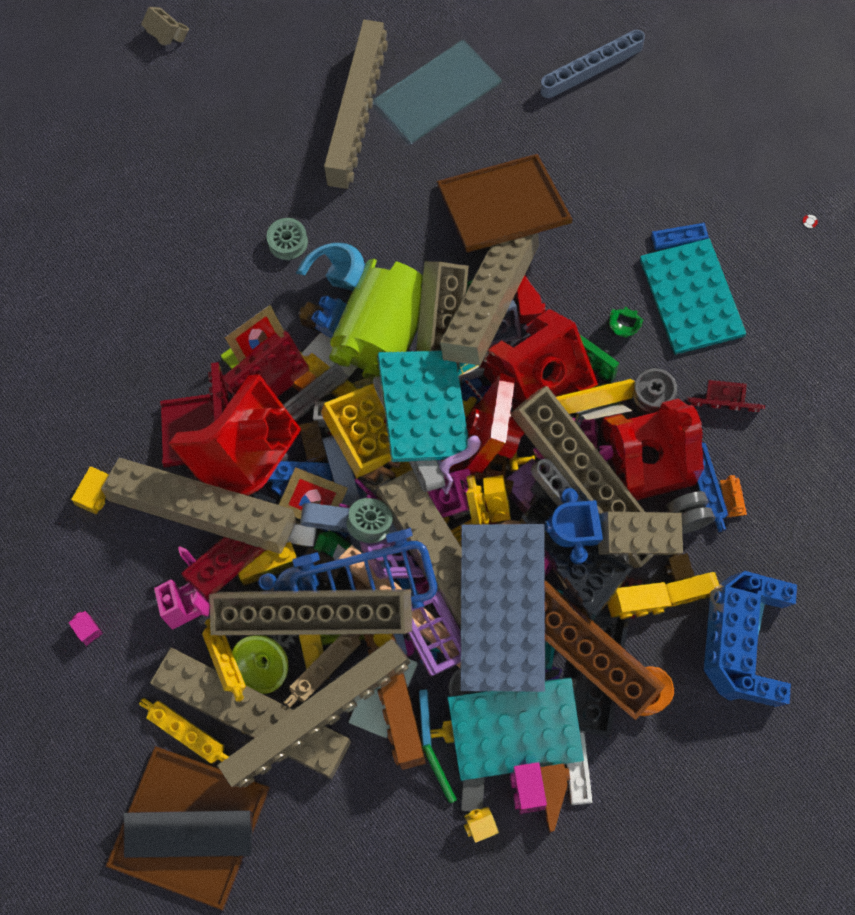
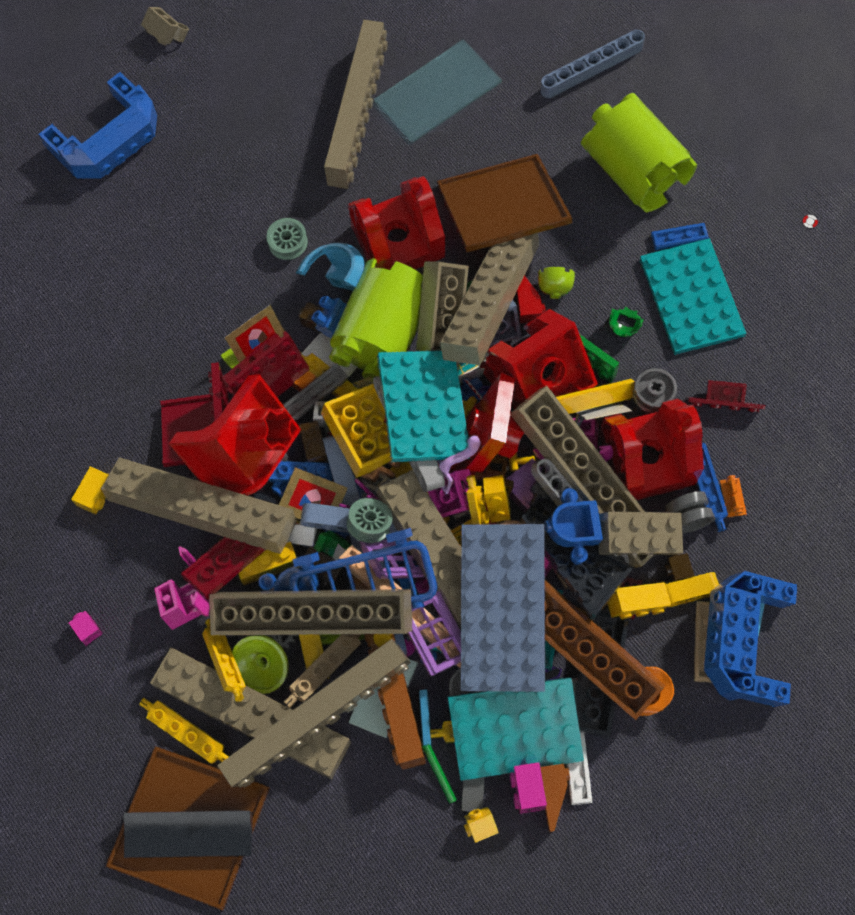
none -> blue wedge [38,72,157,179]
none -> red brick [348,176,445,270]
none -> lime cylinder [538,267,575,299]
none -> lime brick [581,93,697,213]
none -> tan tile [694,601,712,683]

